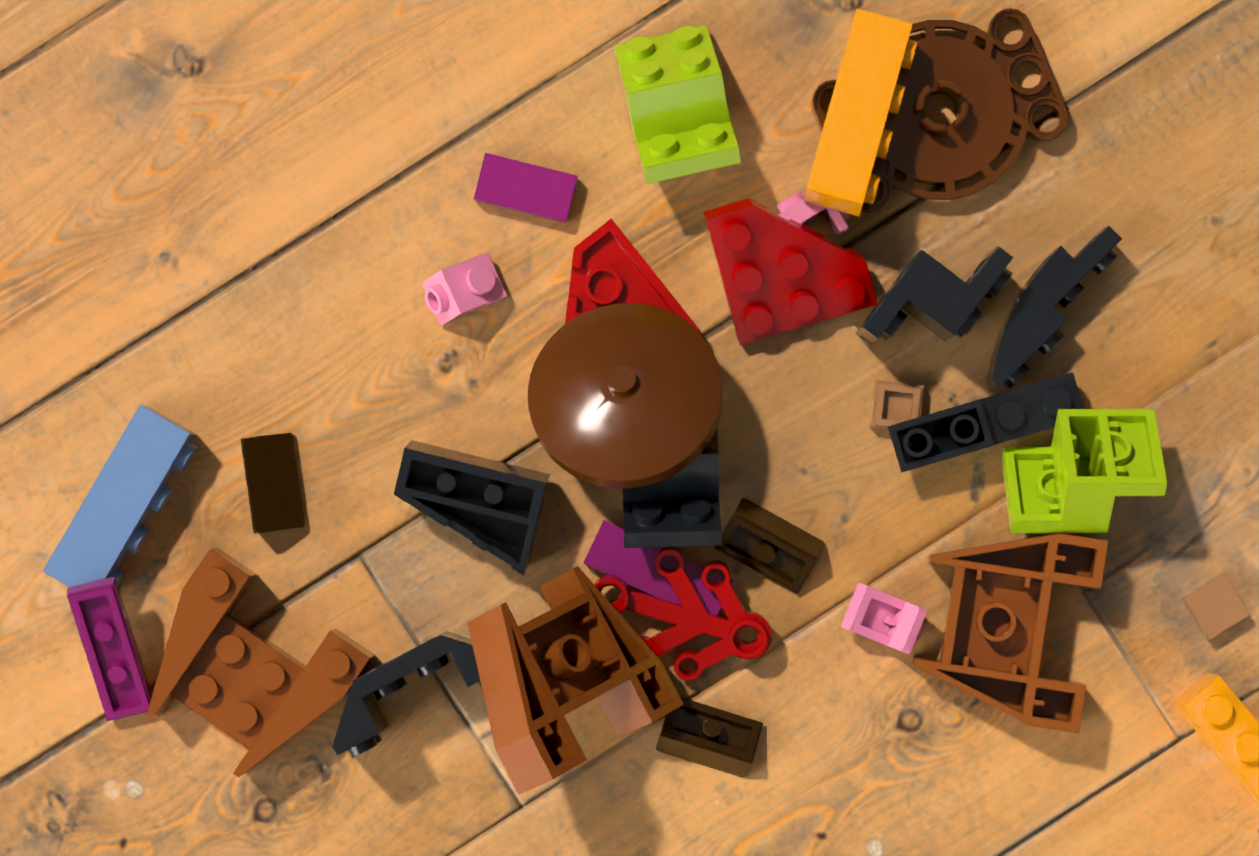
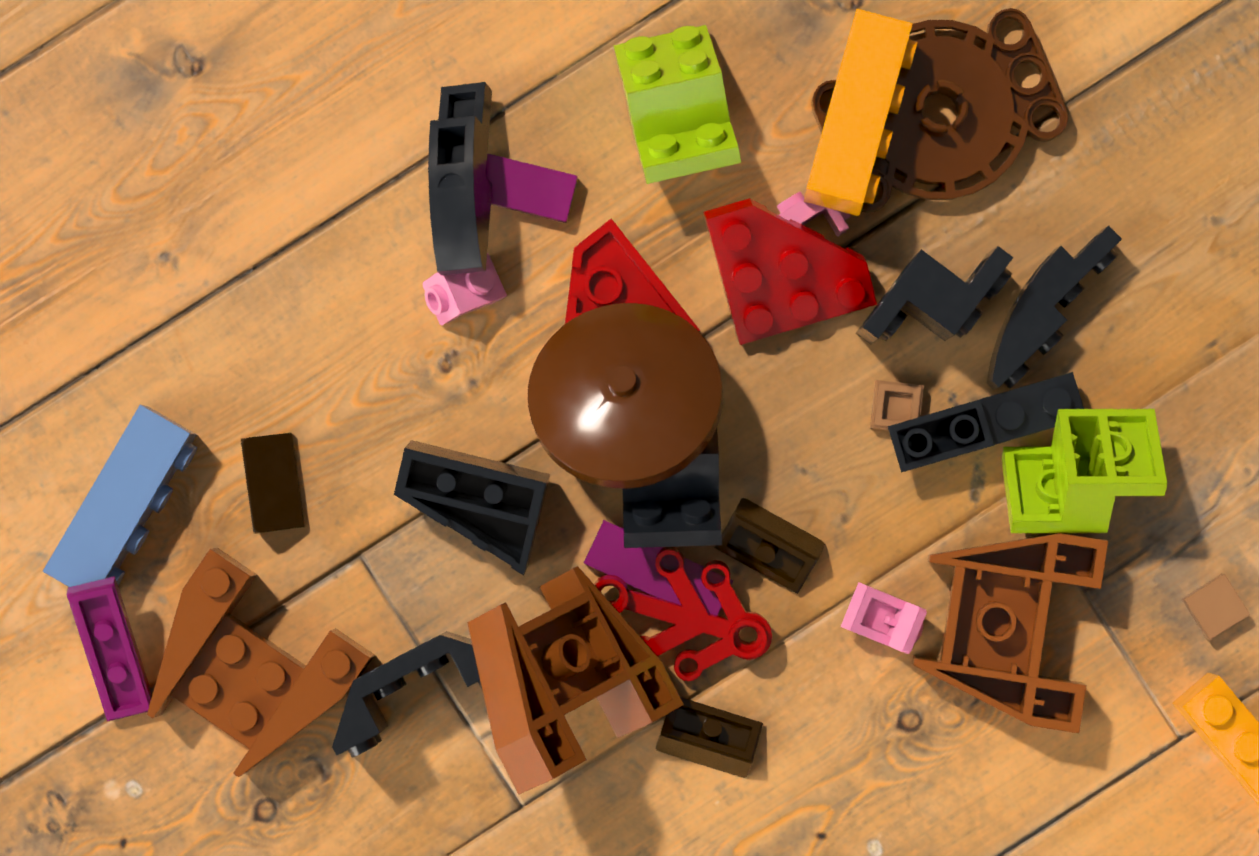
none -> black slope [428,82,493,276]

